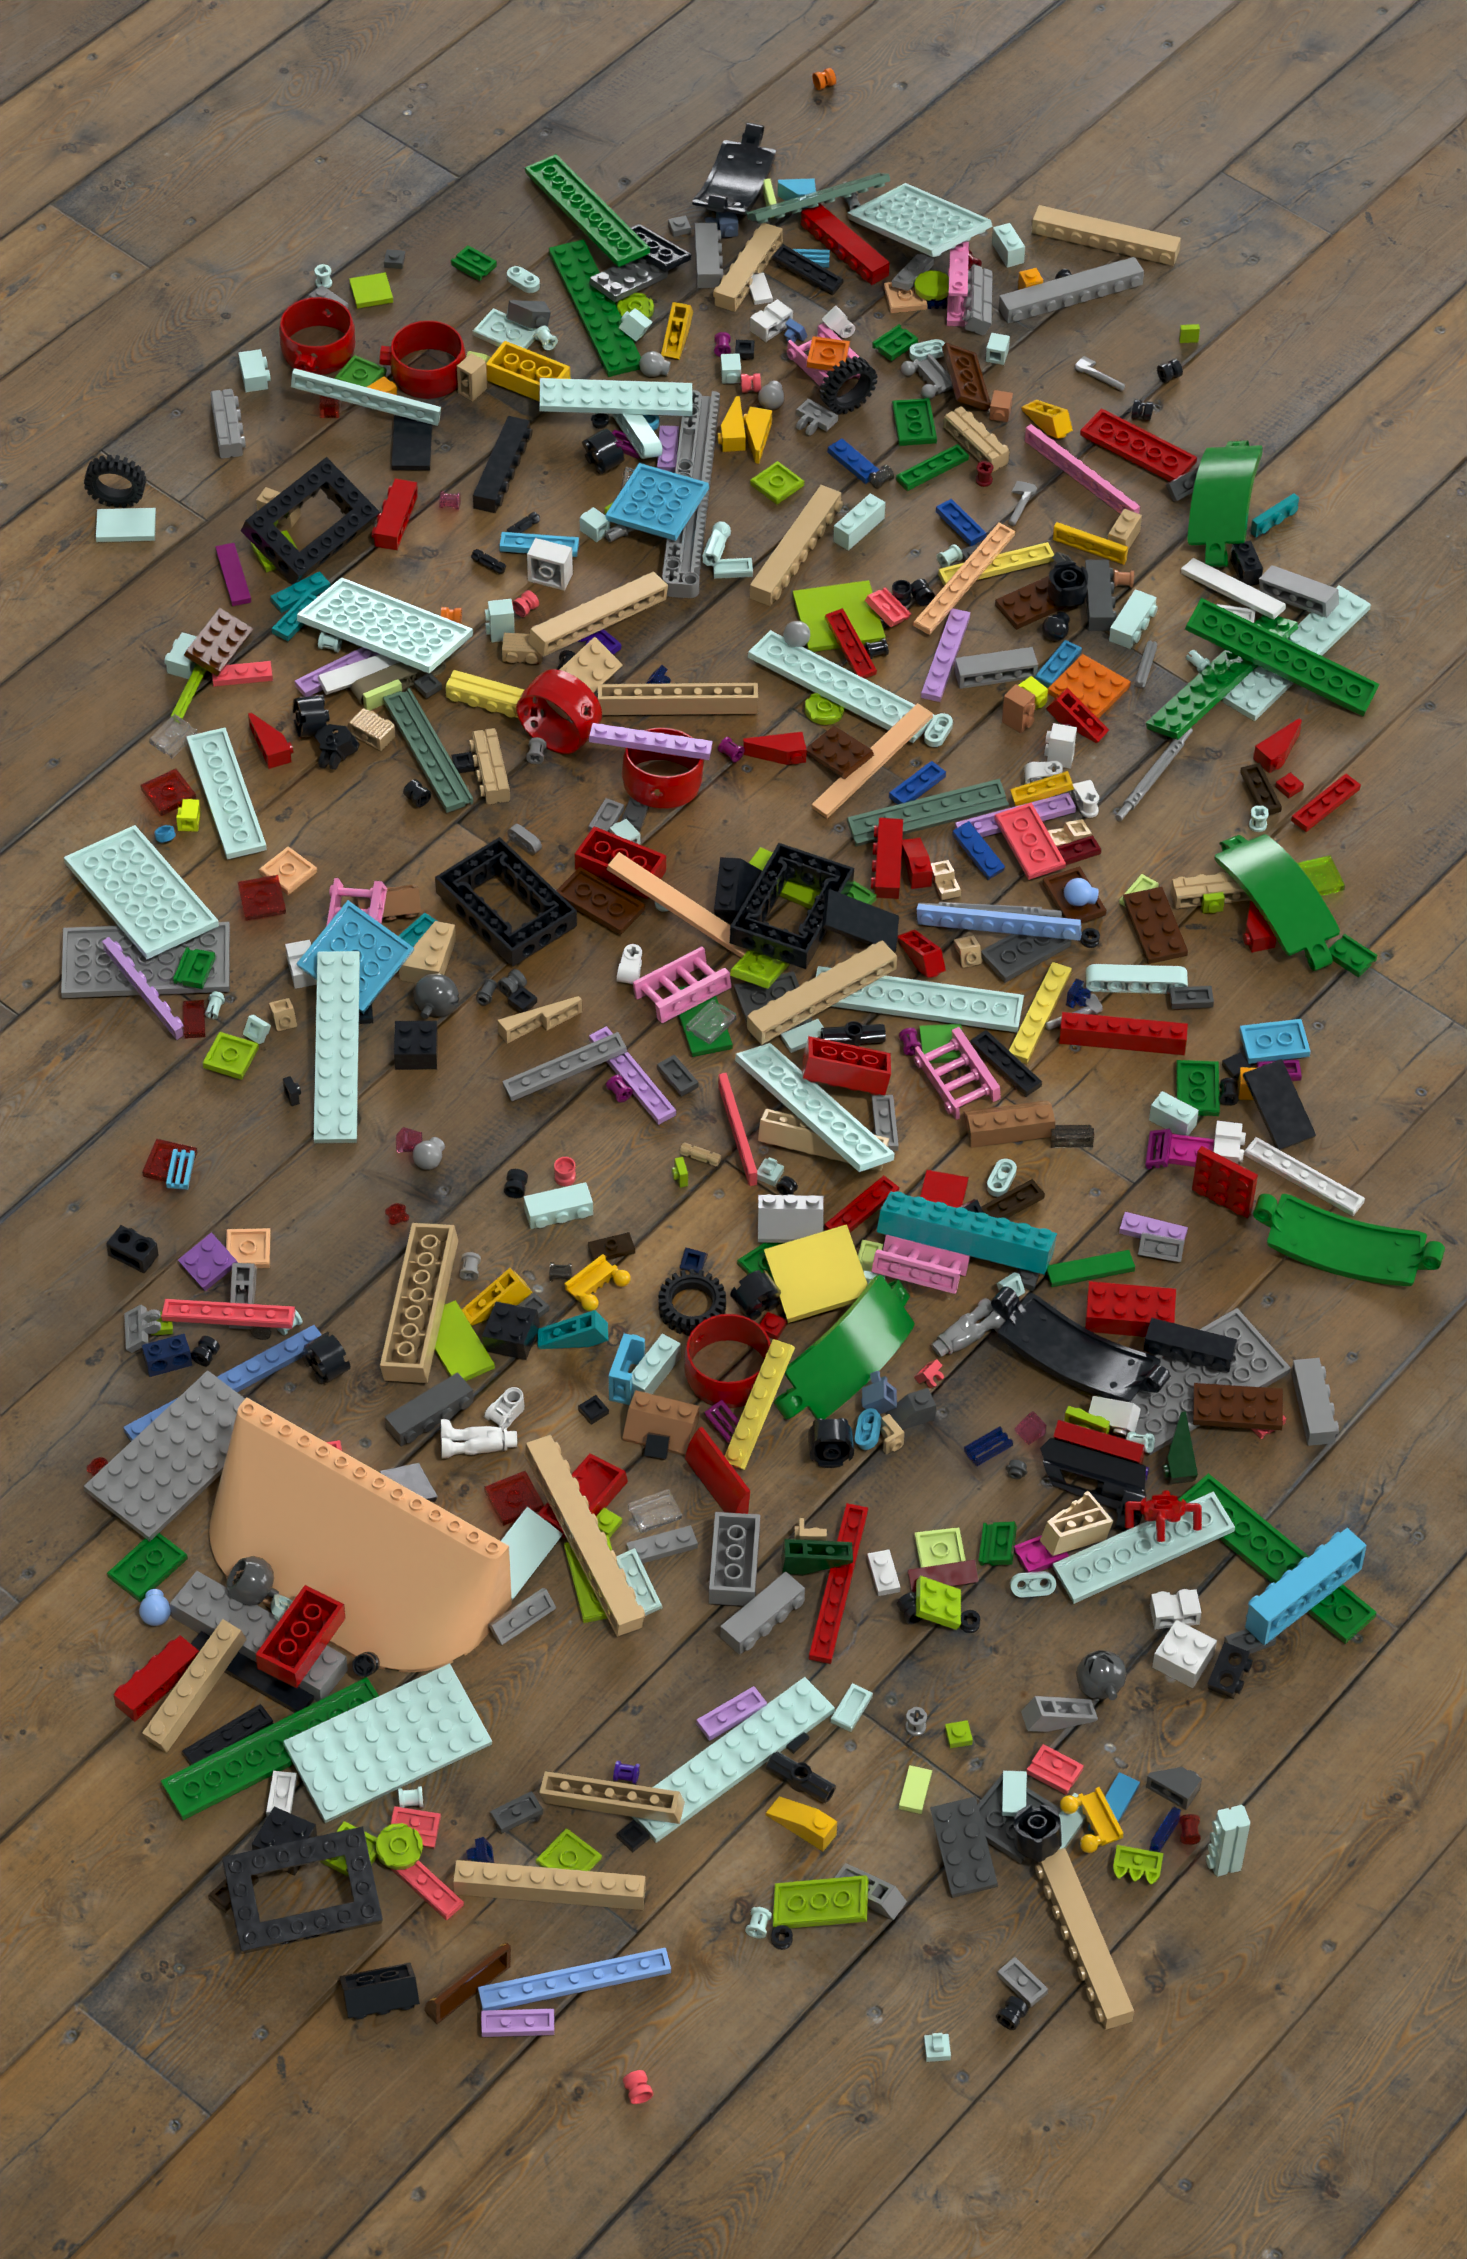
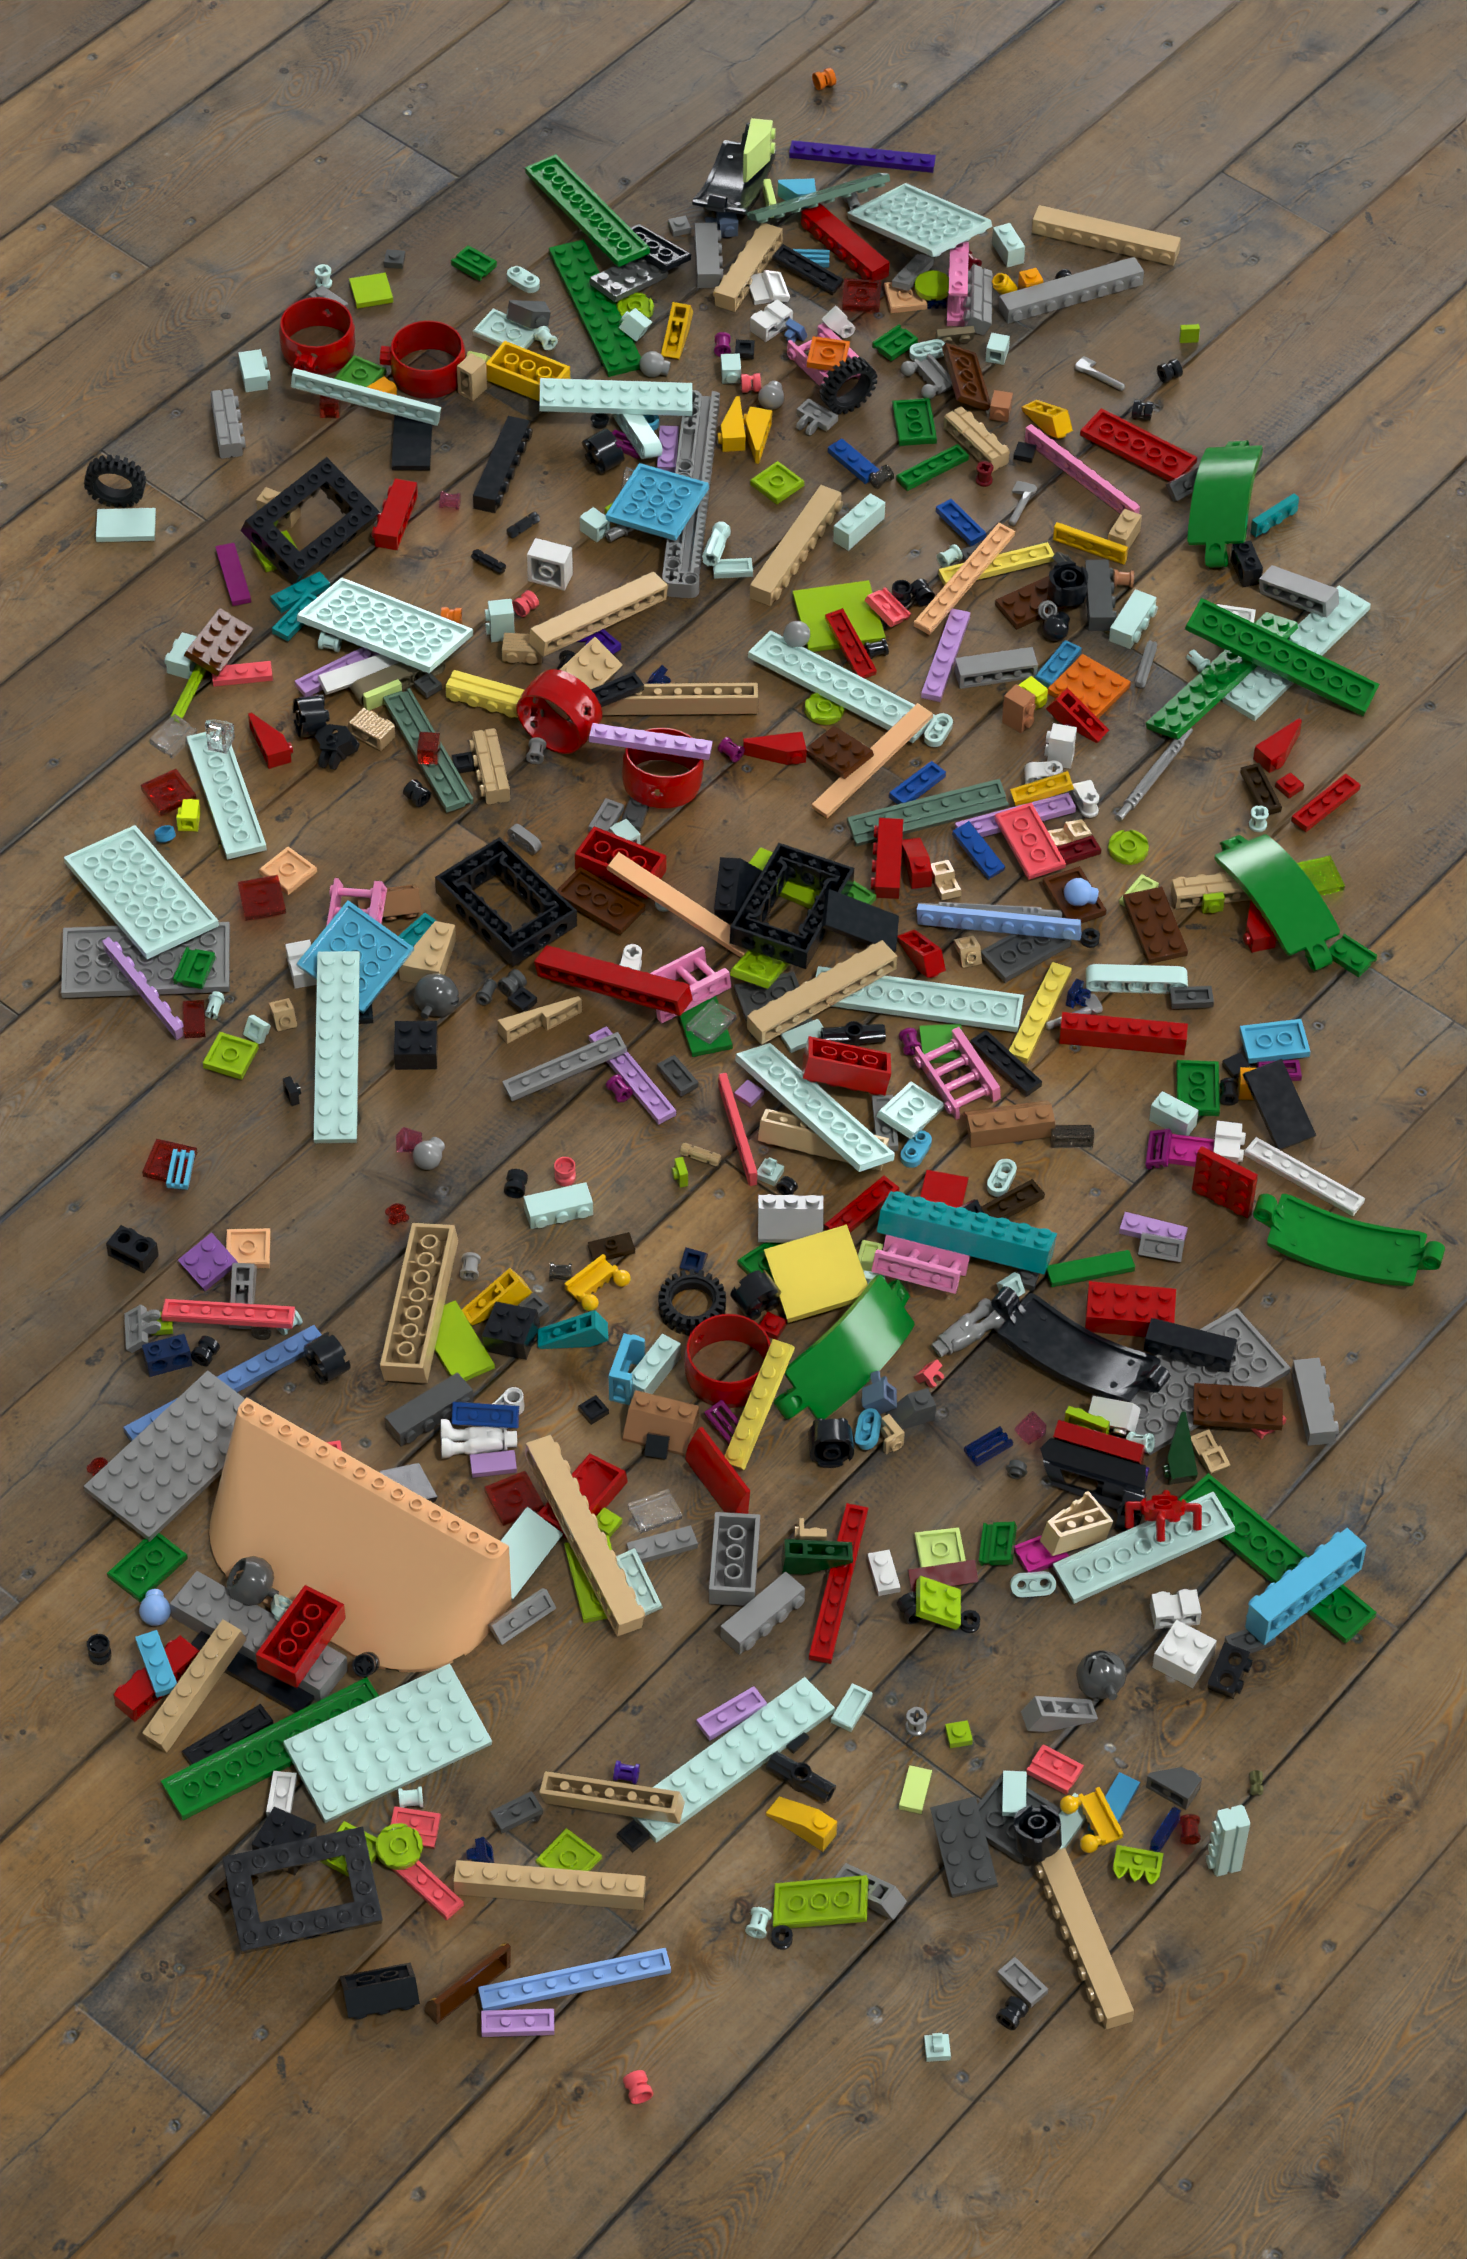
medium azure plate [500,532,579,557] -> none
white tile [1181,558,1286,620] -> none
none -> black wheel [87,1634,112,1665]
none -> medium azure plate [135,1630,177,1698]
none -> clear slope [205,719,235,754]
none -> clear red brick [417,732,441,764]
none -> blue tile [452,1402,520,1428]
none -> lavender tile [470,1450,517,1478]
none -> red brick [534,945,693,1016]
none -> black plate [591,672,644,708]
none -> lavender tile [734,1080,764,1108]
none -> yellowish green slope [743,118,776,183]
none -> white tile [762,270,790,302]
none -> dark purple plate [789,140,936,173]
none -> clear red plate [842,278,881,312]
none -> light aqua tile [876,1082,944,1139]
none -> medium azure plate [900,1130,932,1168]
none -> dark tan plate [935,326,975,344]
none -> yellow brick [992,273,1018,295]
none -> black tile [1013,441,1037,463]
none -> light grey plate [1038,600,1057,620]
none -> lime tile [1108,830,1149,865]
none -> tan slope [1191,1429,1230,1474]
none -> olive piece [1249,1770,1264,1796]

